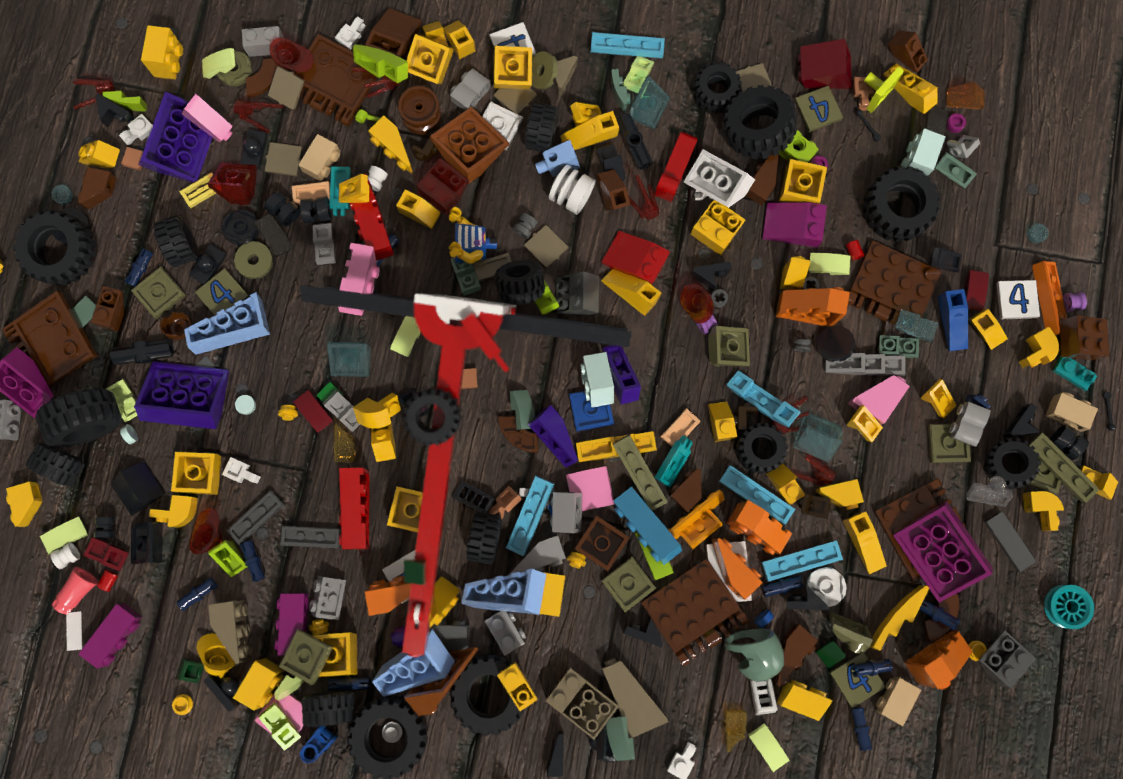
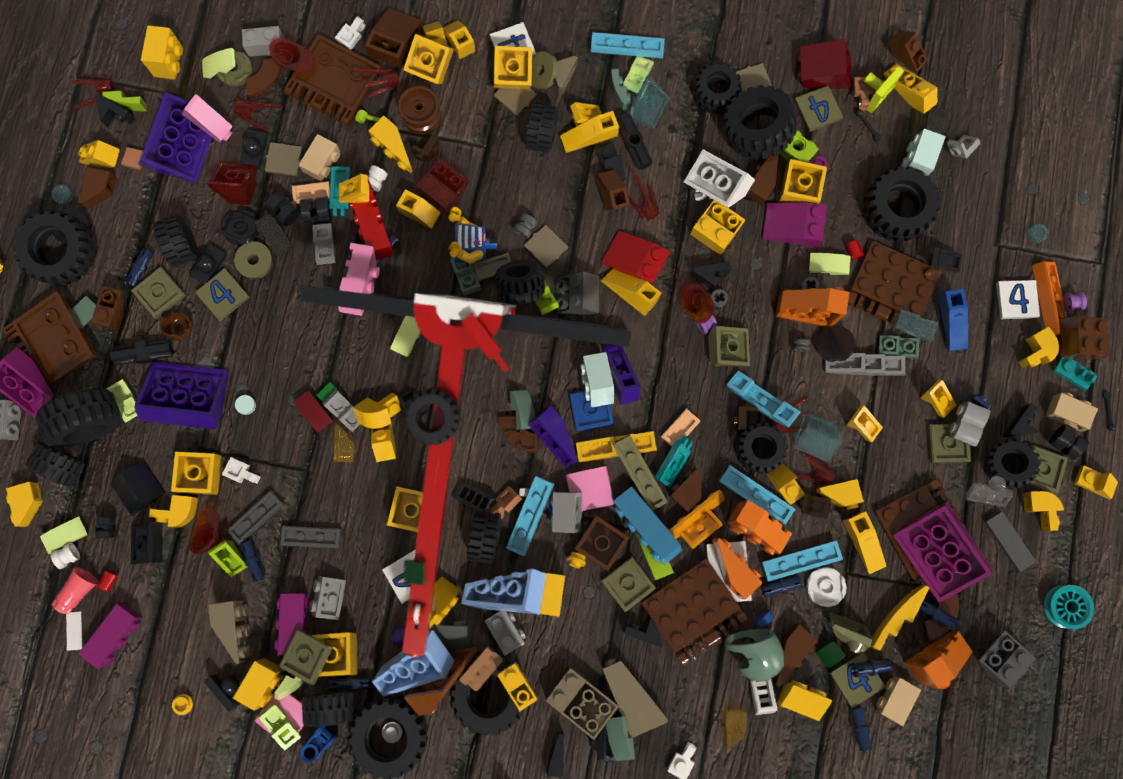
dark red slope [83,537,129,571] -> none
white plate [119,114,152,145] -> none
light aqua tile [120,424,139,444] -> none
dark blue pin [176,577,218,611] -> none
dark green slope [176,657,204,684] -> none
light yellow tile [179,172,223,208] -> none
light blue wedge [184,292,270,355] -> none
yellow piece [196,633,235,678] -> none
dark tan piece [268,66,305,110] -> none
yellow plate [278,405,298,421] -> none
yellow plate [309,619,329,635] -> none
clear light blue slope [327,342,371,377] -> none
red wedge [339,468,370,550] -> none
lime slope [353,44,408,83] -> none
orange slope [365,576,411,616] -> none
dark orange slope [430,107,509,185] -> none
light grey brick [450,68,491,111] -> none
nougat tile [461,368,478,389] -> none
white tile [482,101,523,150] -> none
light grey slope [509,536,565,575] -> none
light blue torso [535,140,580,177] -> none
white wheel [549,165,596,215] -> none
red beam [654,132,698,203] -> none
yellow slope [708,401,737,442] -> none
yellowish green slope [748,724,790,772] -> none
yellow slope [780,256,810,290] -> none
black slope [787,582,829,610] -> none
bright pink slope [847,375,910,425] -> none
sand green slope [935,152,977,189] -> none
magenta tile [946,113,966,133] -> none
clear orange slope [947,81,985,109] -> none
dark red slope [965,270,989,311] -> none
yellow plate [968,641,987,661] -> none
yellow slope [969,308,1008,350] -> none
olive plate [1028,433,1100,503] -> none
none -> medium nougat bracket [459,646,503,691]

